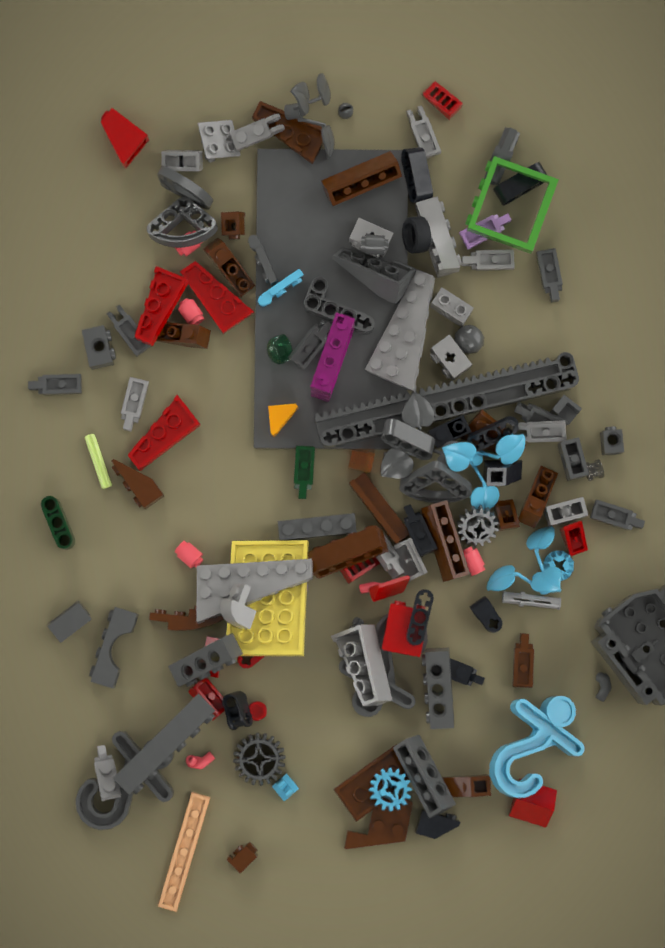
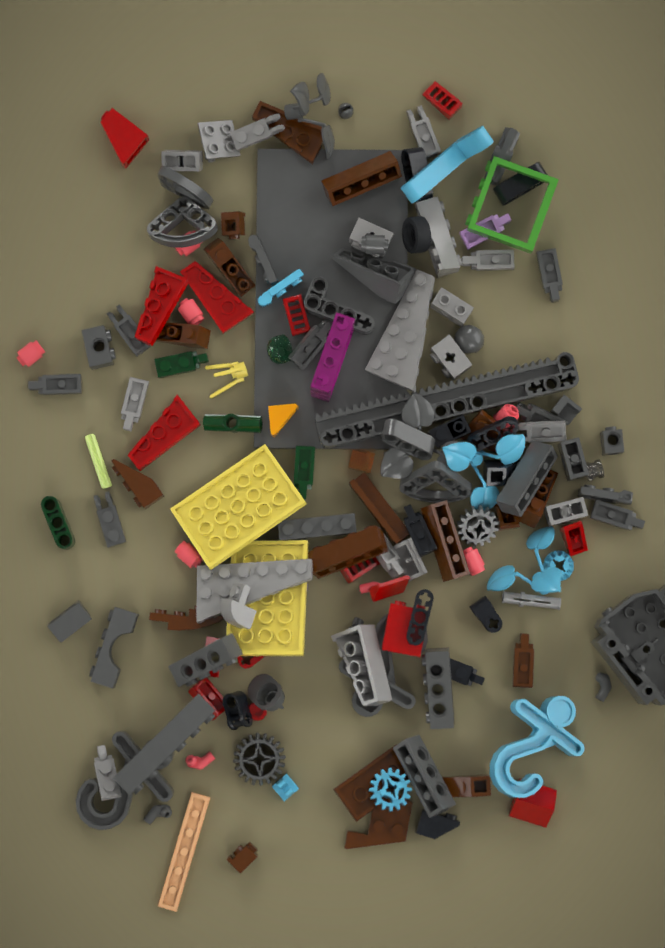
none -> coral brick [16,340,45,367]
none -> dark grey hinge [93,491,126,548]
none -> dark grey arm [143,804,172,825]
none -> dark green hinge [154,351,209,378]
none -> light yellow plate [170,444,307,570]
none -> dark green piece [203,414,263,433]
none -> light yellow plant [205,361,248,399]
none -> dark grey piece [248,674,285,711]
none -> red slope [282,294,310,336]
none -> medium azure beam [400,126,494,204]
none -> coral brick [493,404,519,428]
none -> dark grey brick [496,441,558,517]
none -> dark grey hinge [577,485,633,505]

